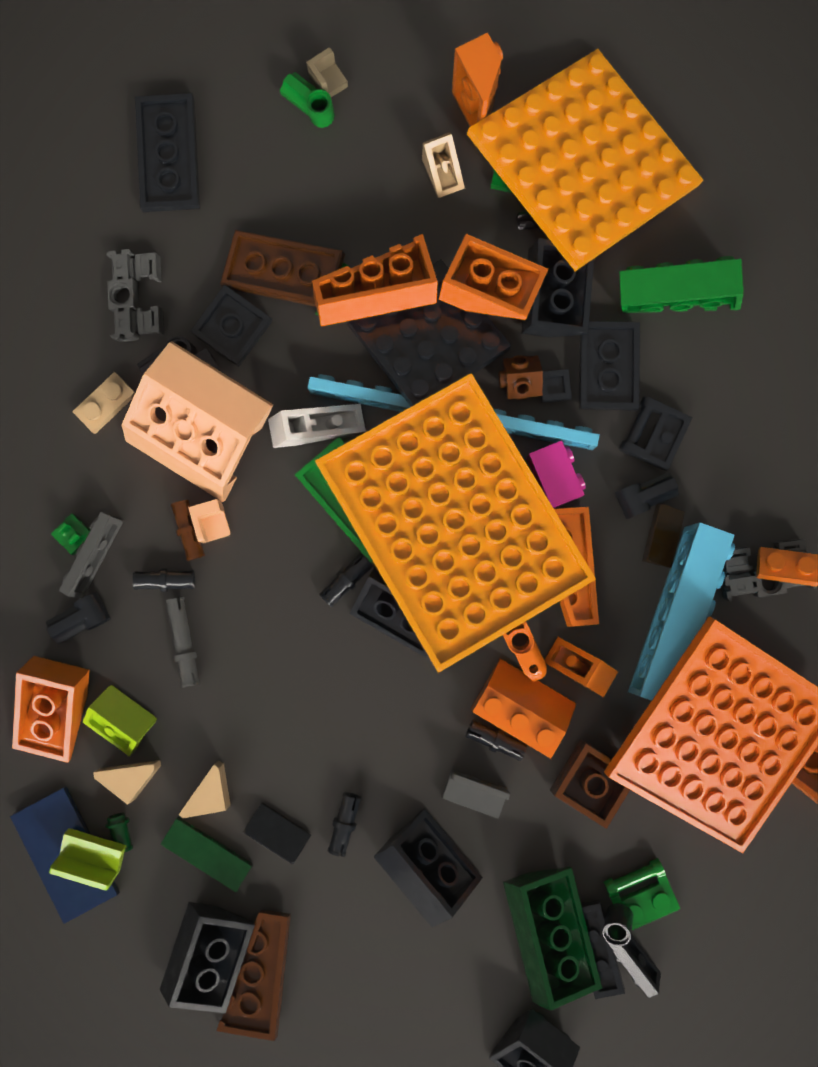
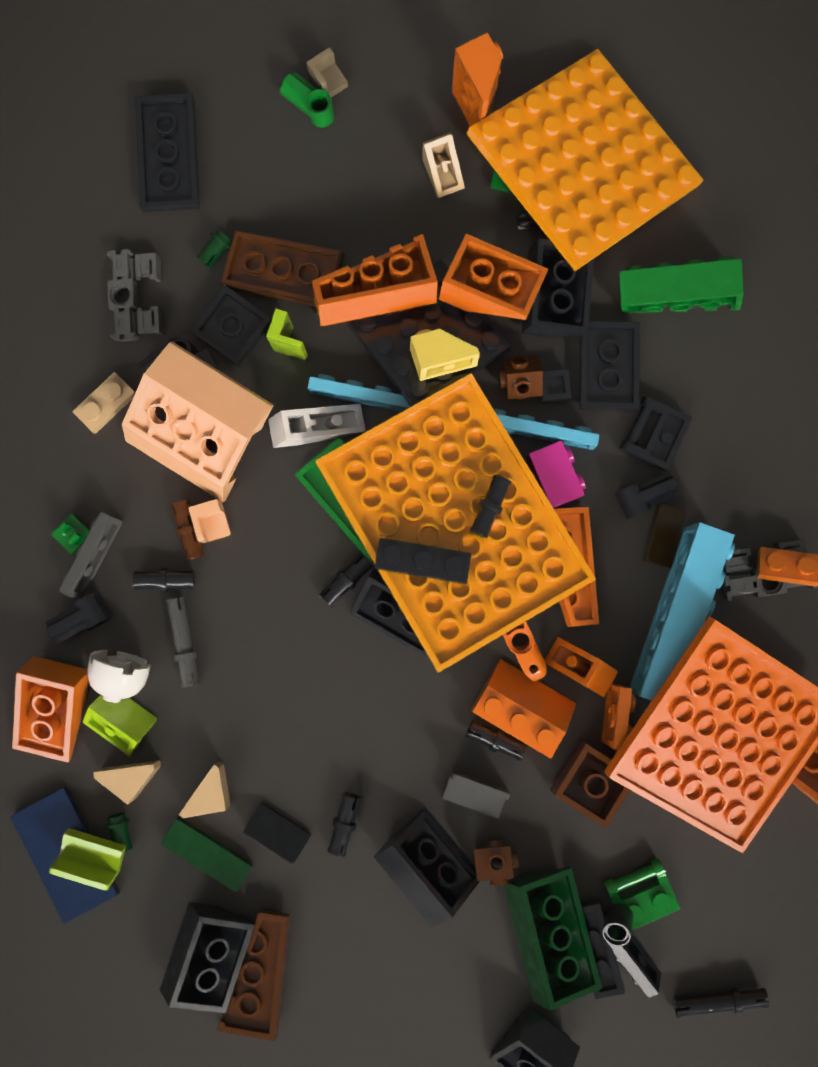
none -> white cylinder [87,650,151,703]
none -> dark green pin [196,230,231,269]
none -> lime panel [266,309,308,361]
none -> black plate [375,538,472,585]
none -> light yellow slope [410,329,480,381]
none -> black pin [469,475,512,539]
none -> reddish brown brick [474,840,519,886]
none -> orange plate [601,684,636,750]
none -> black pin [673,988,770,1019]

